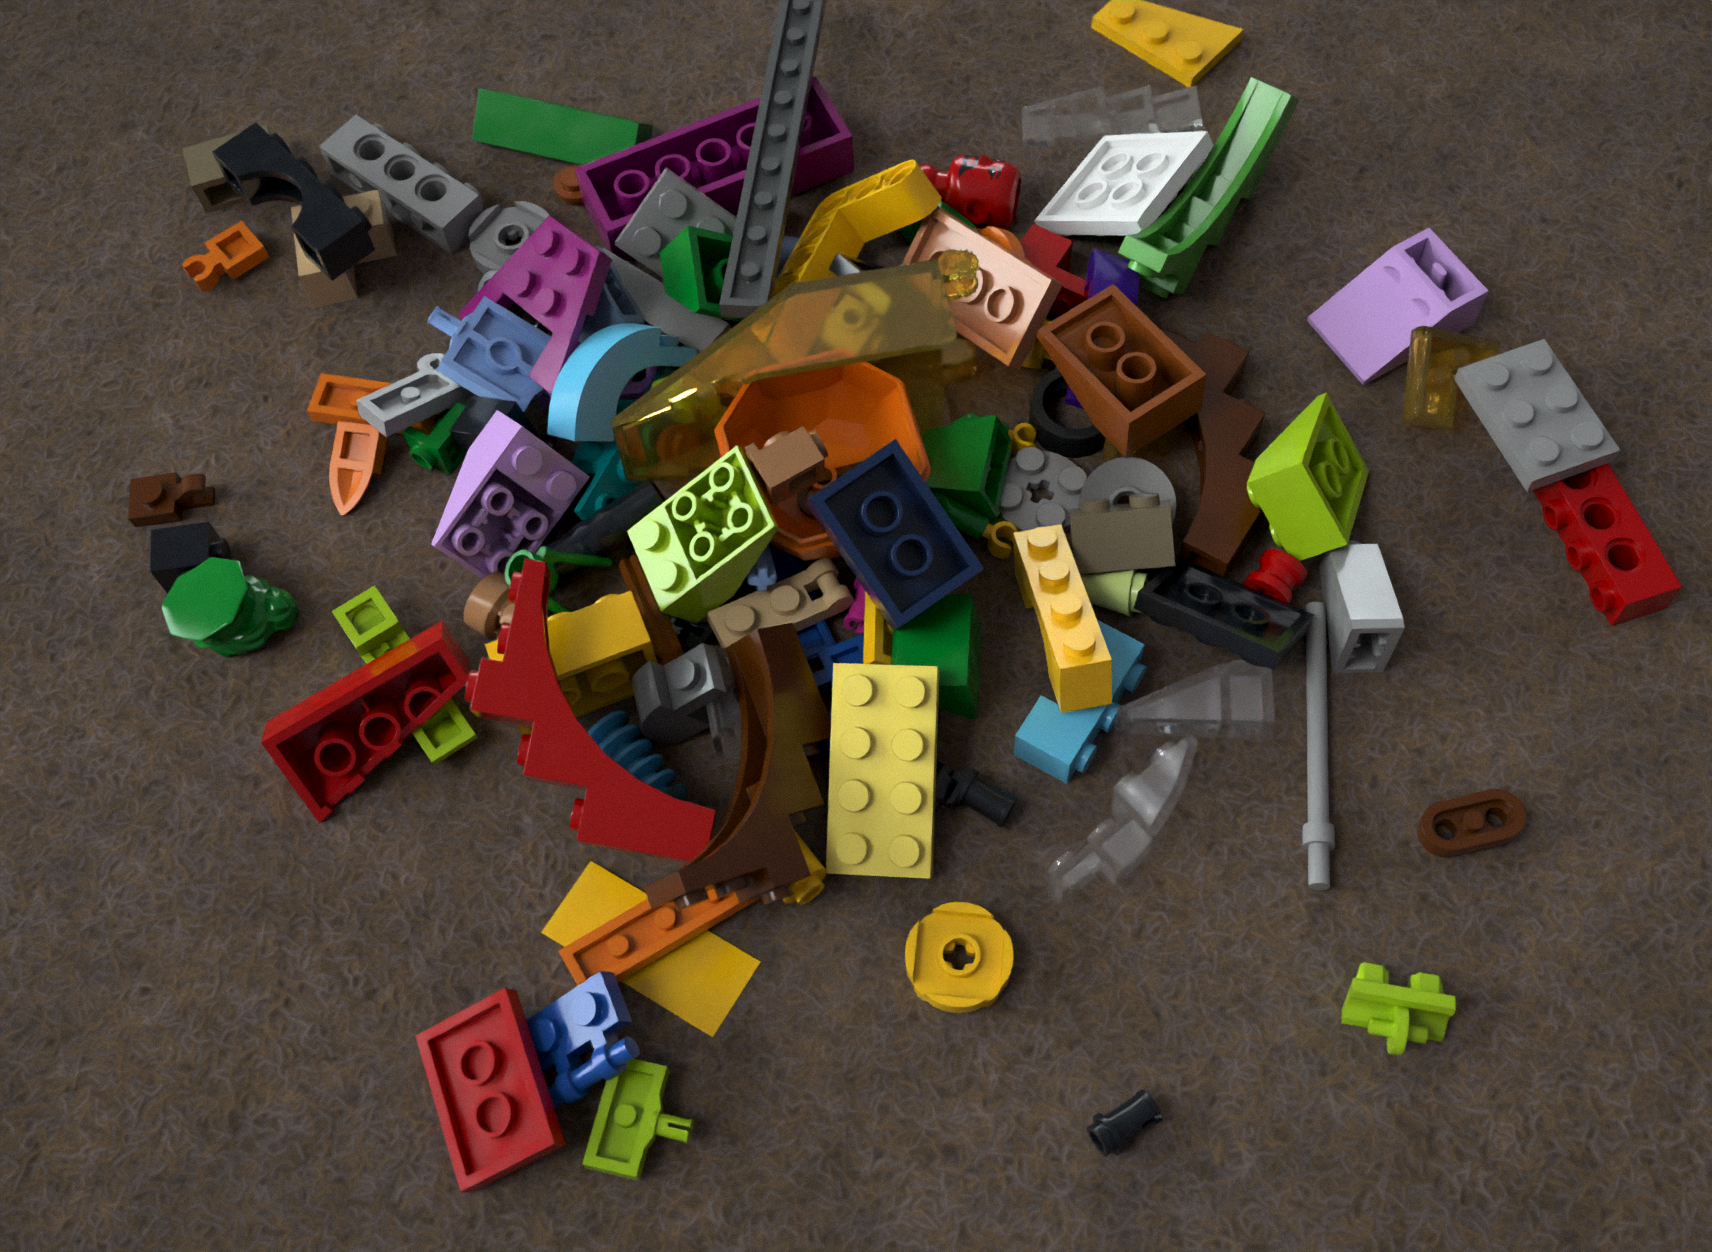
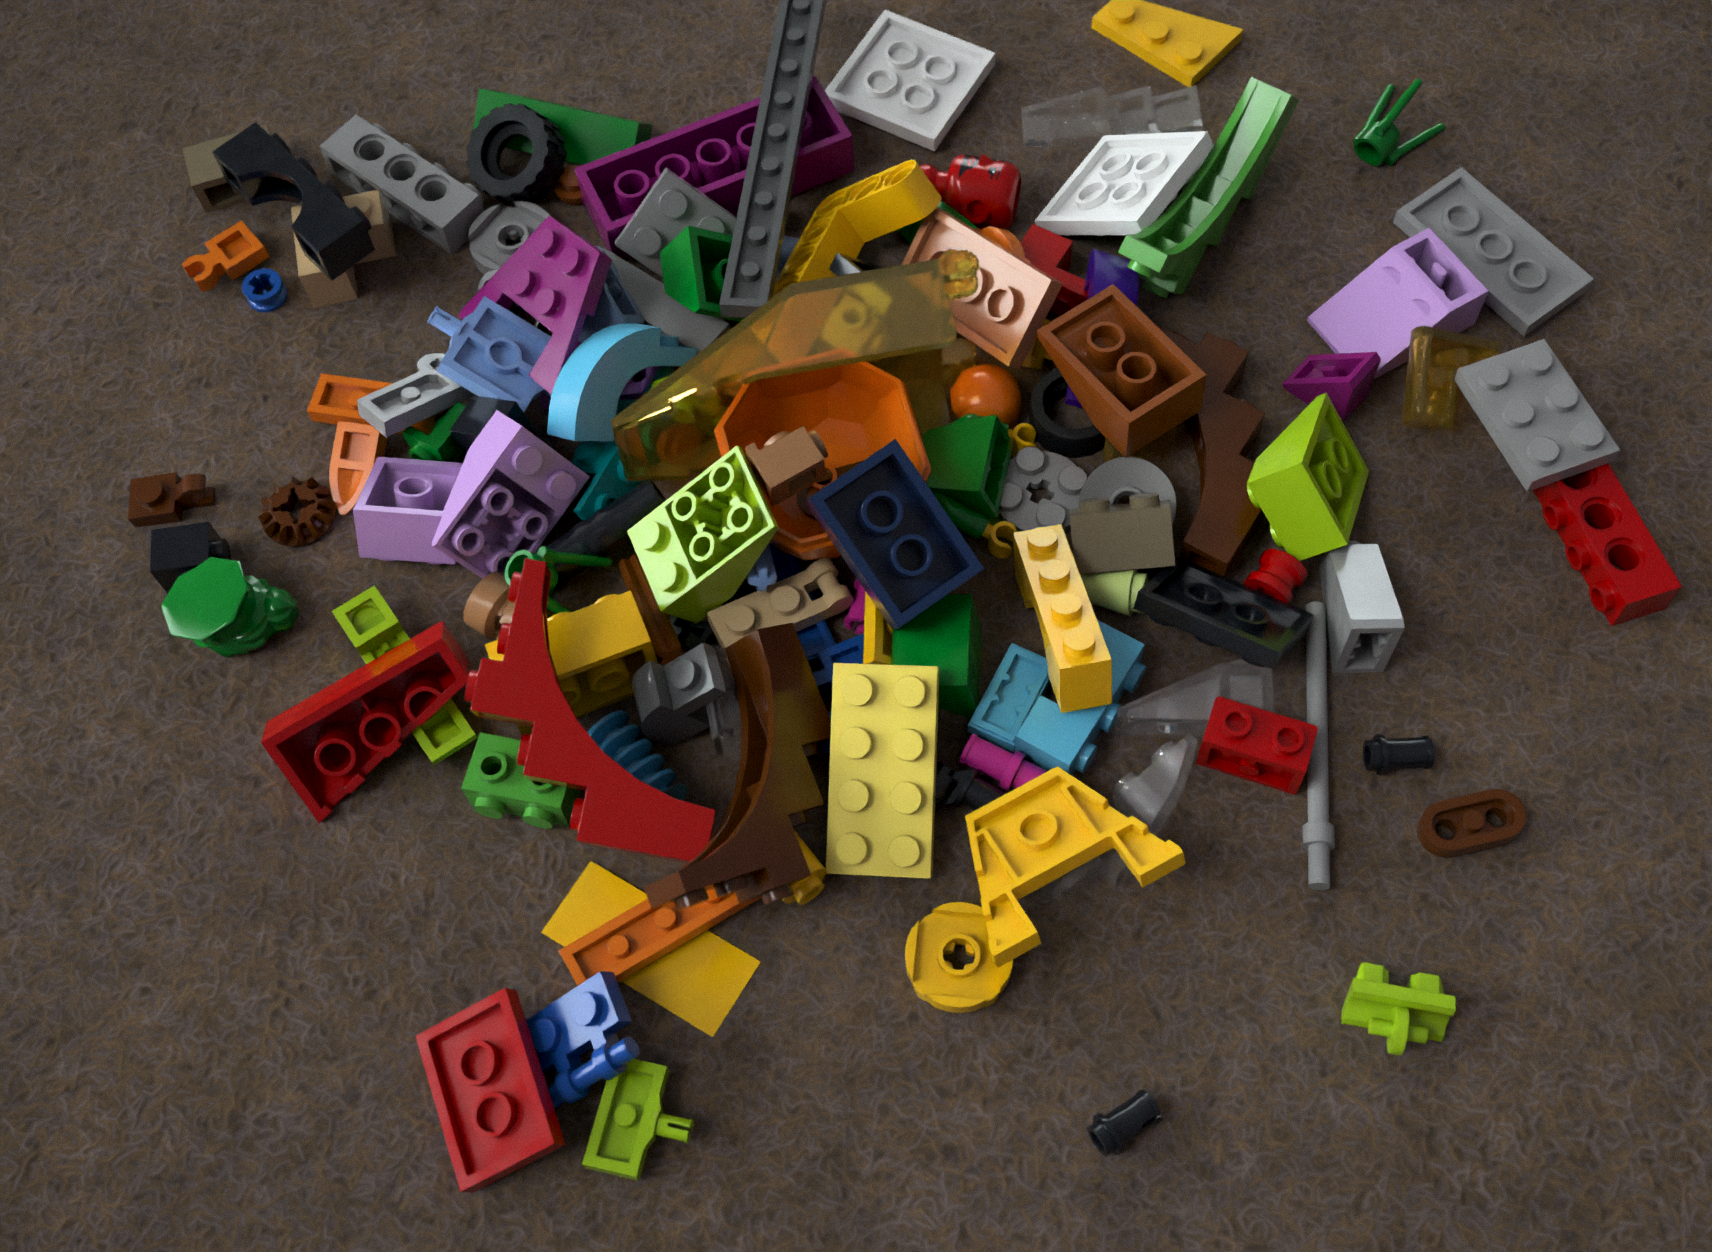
none -> blue bush [242,268,288,313]
none -> reddish brown gear [258,477,336,547]
none -> lavender slope [353,457,463,565]
none -> bright green brick [461,732,580,829]
none -> black tyre [466,103,567,207]
none -> white plate [825,10,995,152]
none -> orange hair [950,364,1022,429]
none -> dark pink pin [959,733,1047,791]
none -> yellow wing [965,766,1186,967]
none -> medium azure plate [968,643,1050,753]
none -> red bracket [1195,697,1318,795]
none -> magenta slope [1282,352,1381,423]
none -> green plant [1353,78,1445,166]
none -> black pin [1363,734,1435,776]
none -> light grey plate [1393,167,1594,337]

